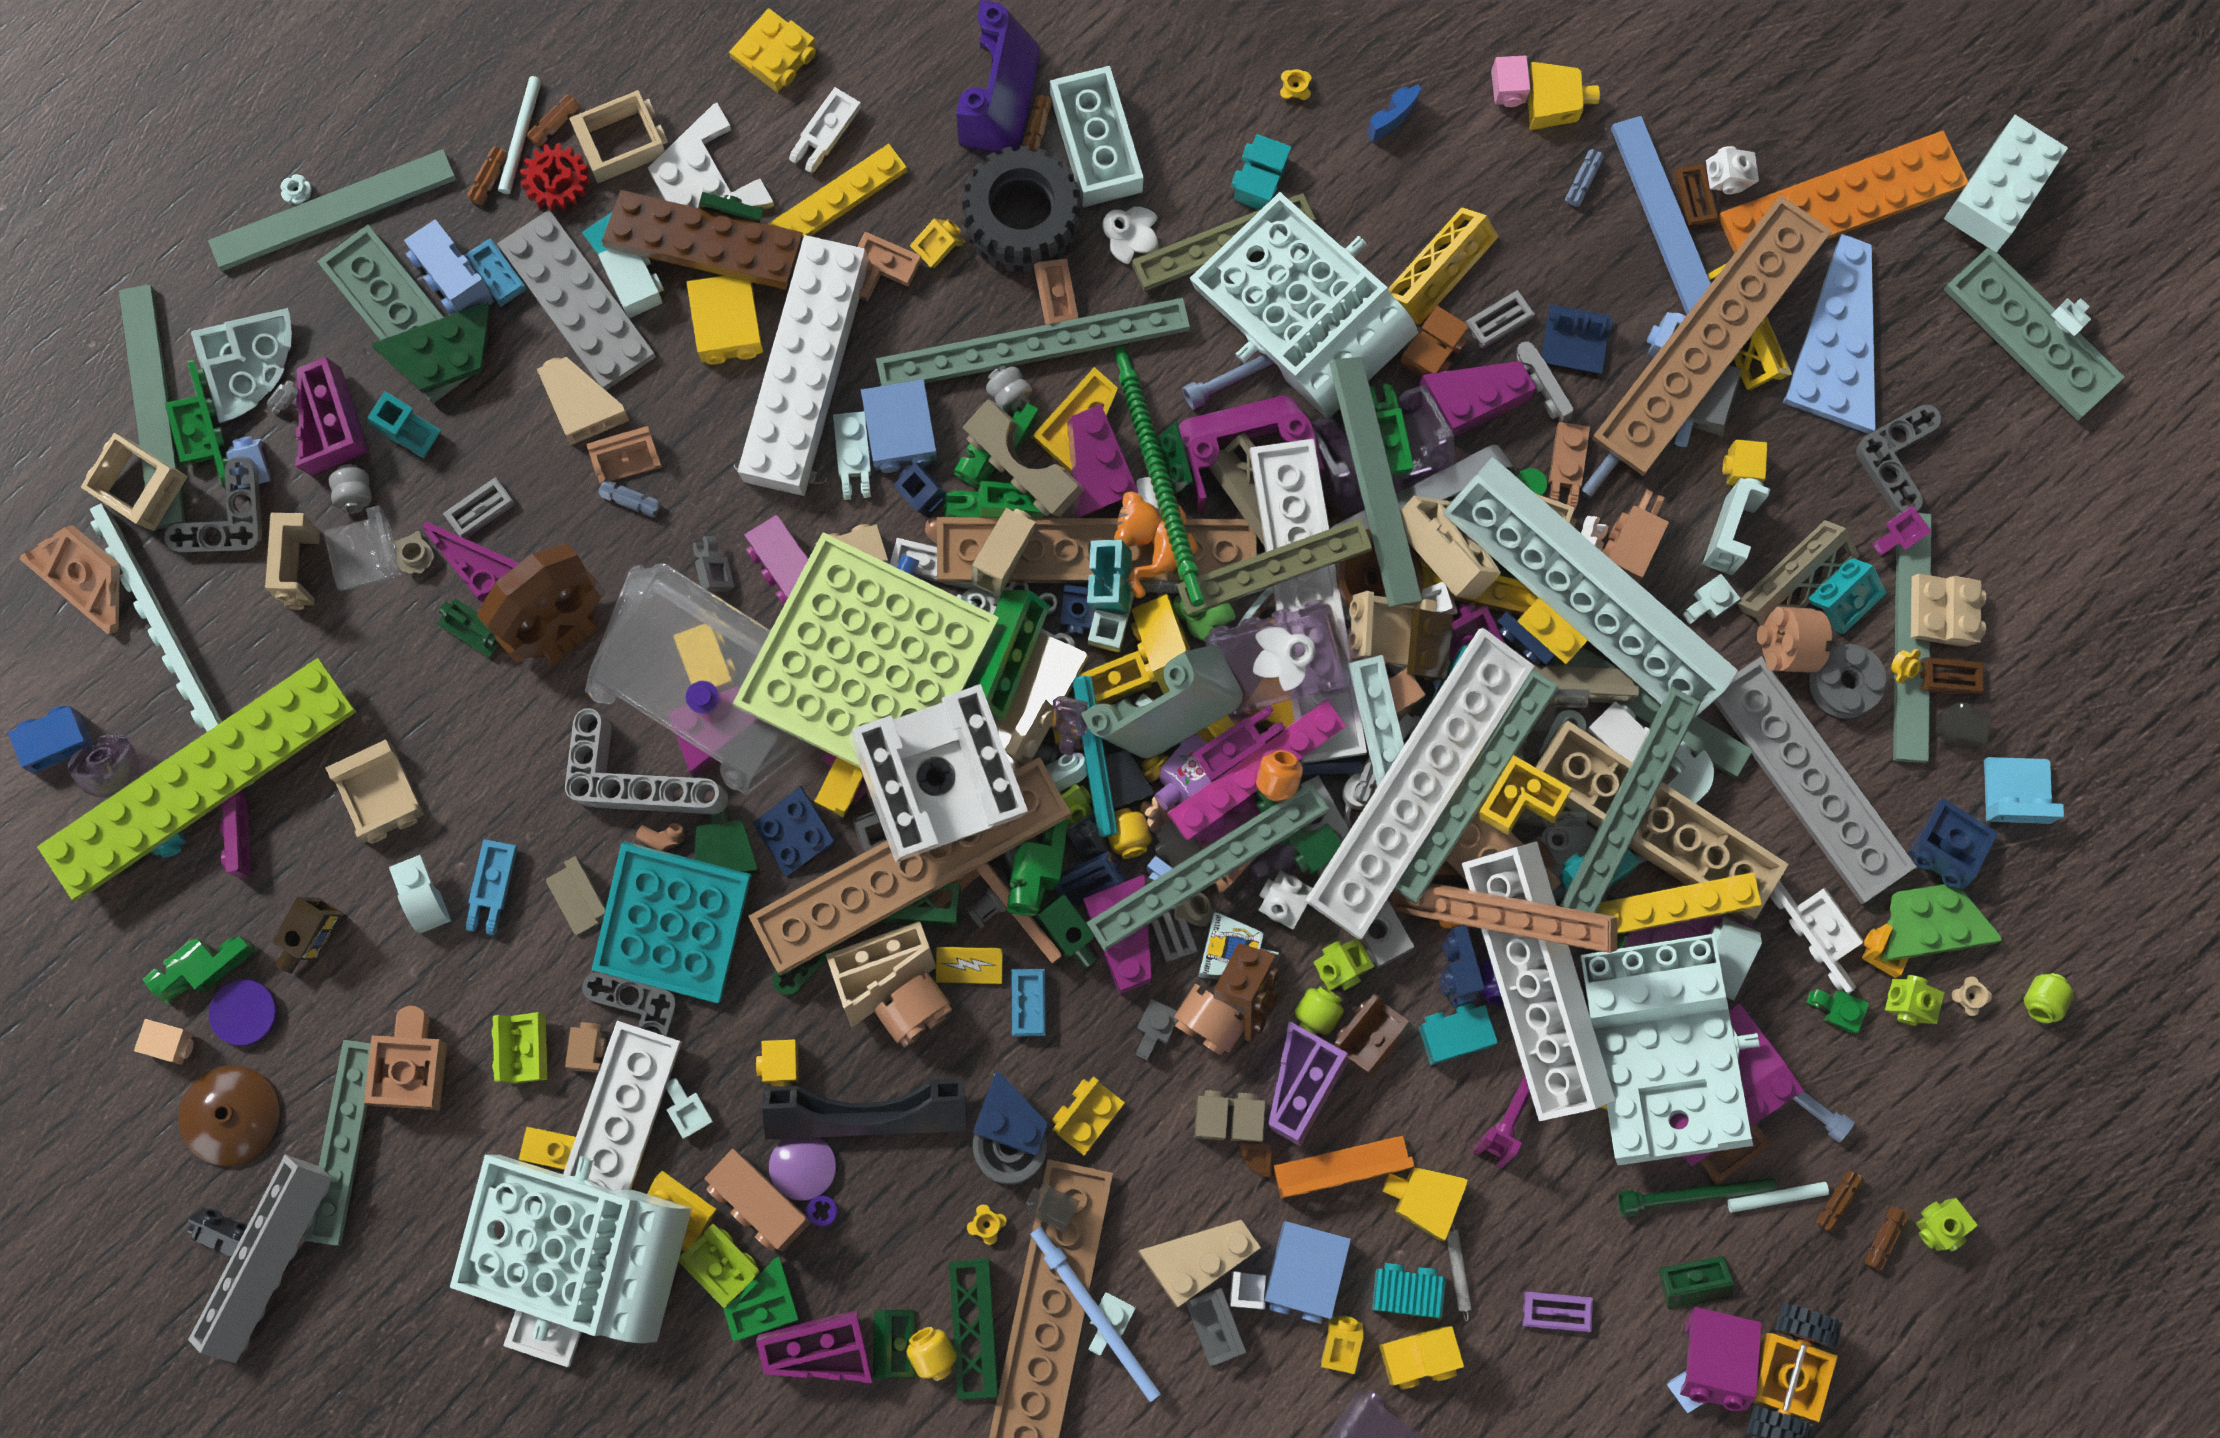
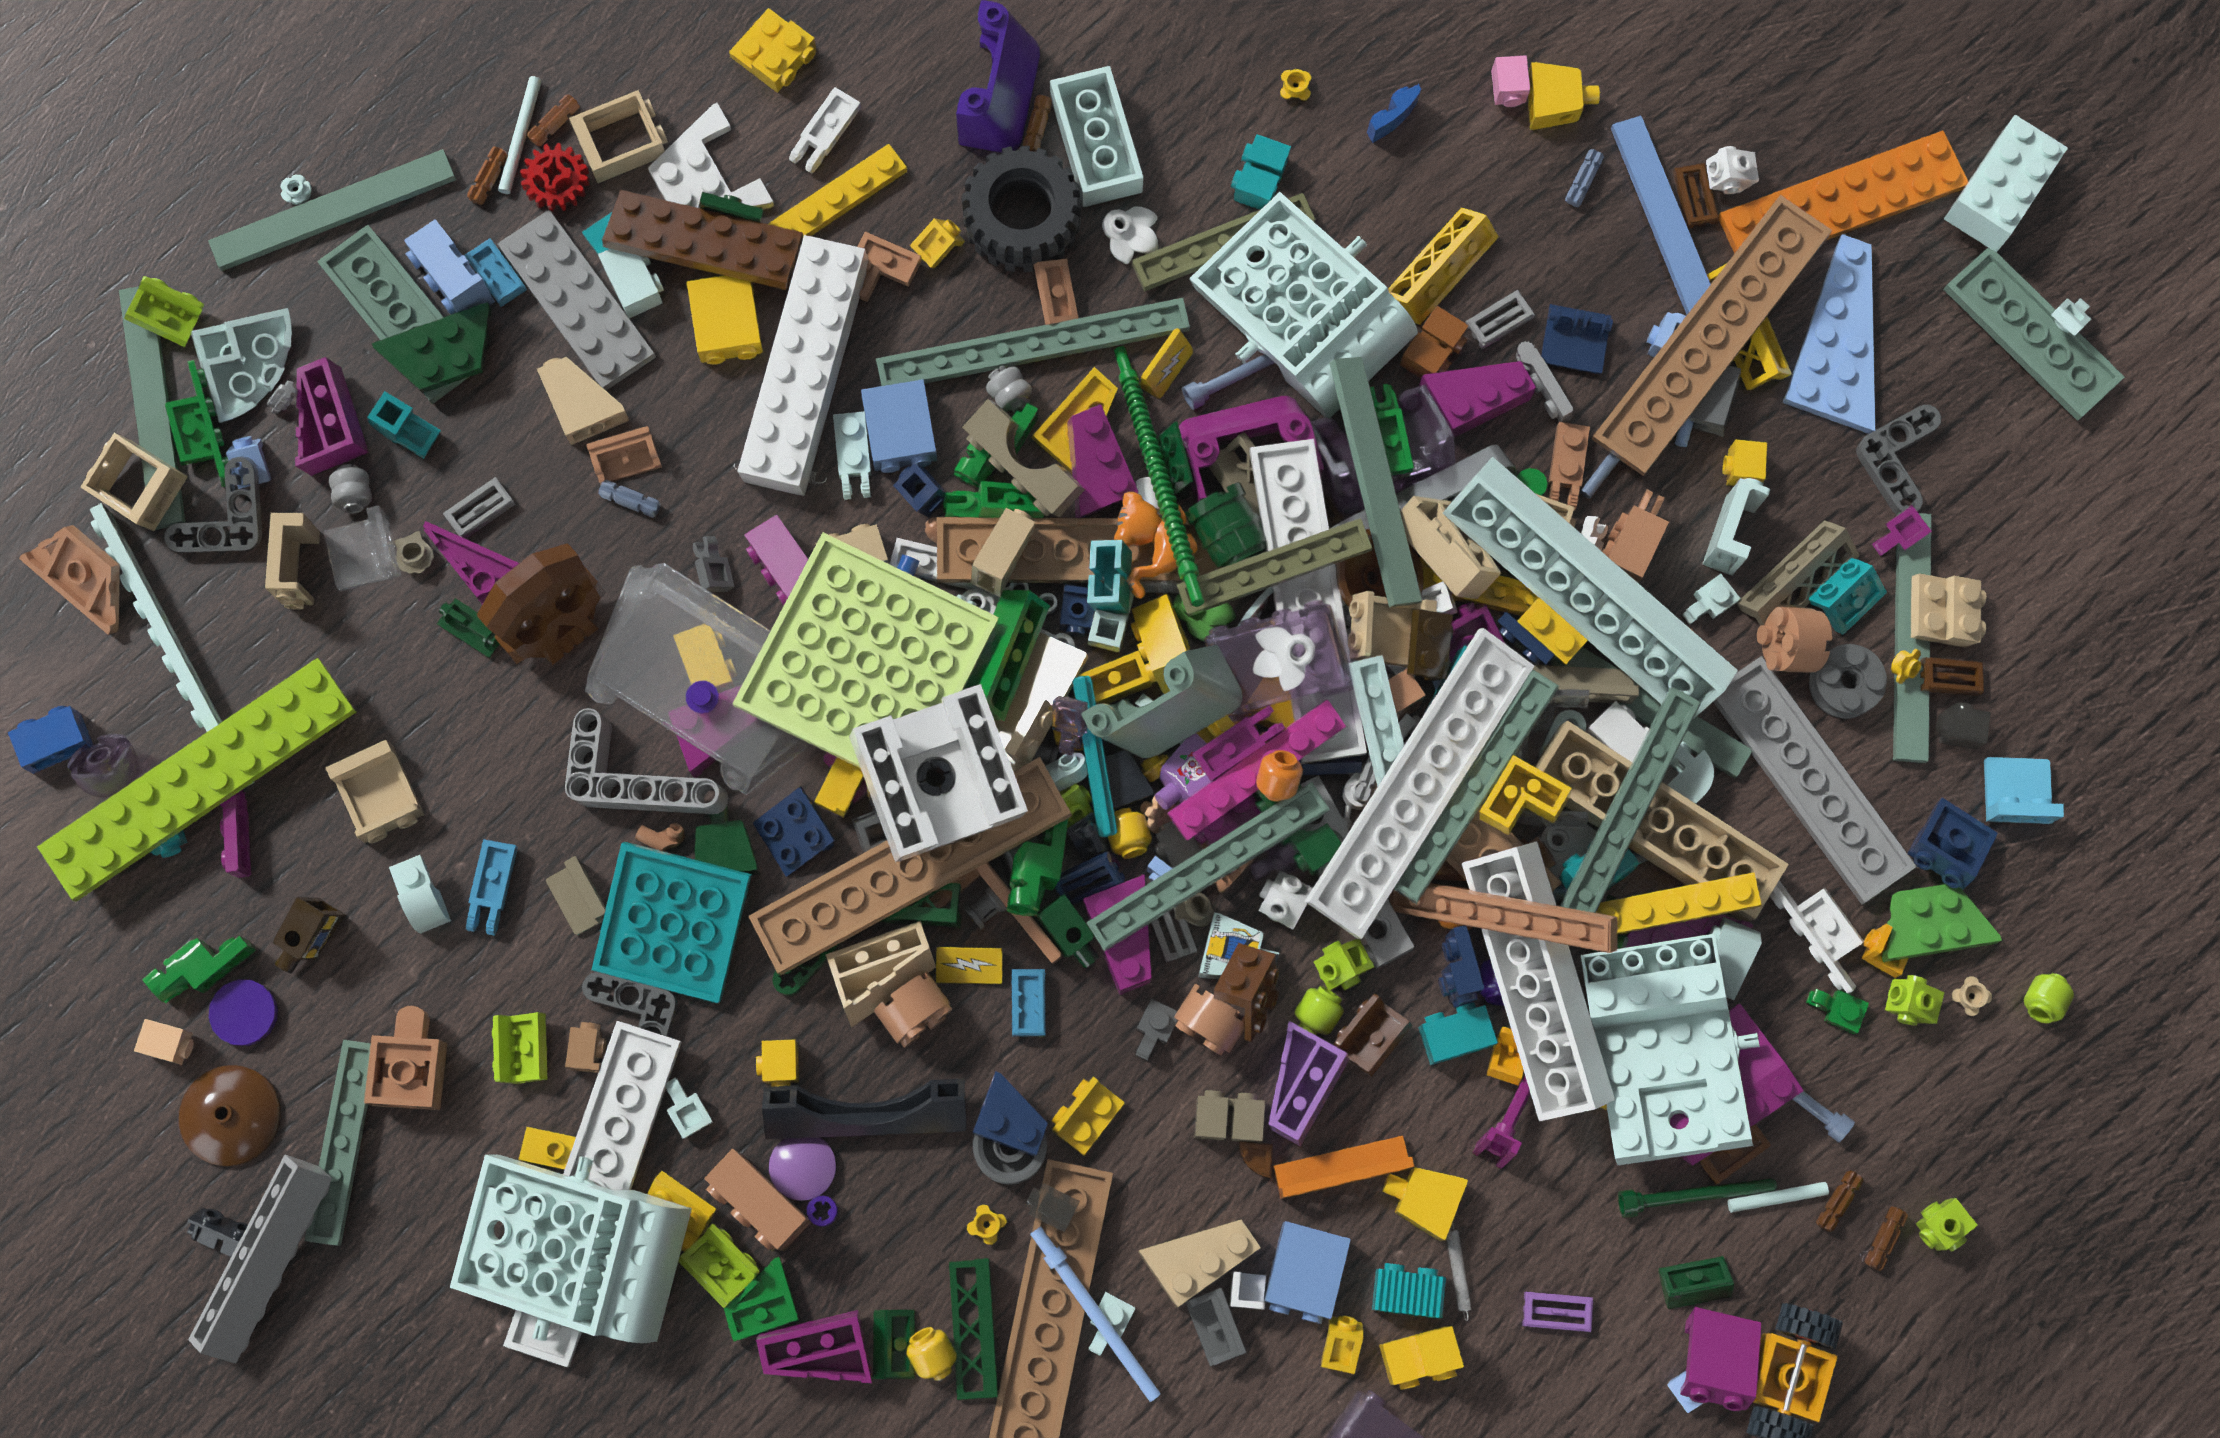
none -> lime bracket [124,276,204,347]
none -> yellow slope [1141,328,1193,399]
none -> dark green piece [1185,482,1267,568]
none -> light orange bracket [1487,1027,1524,1085]

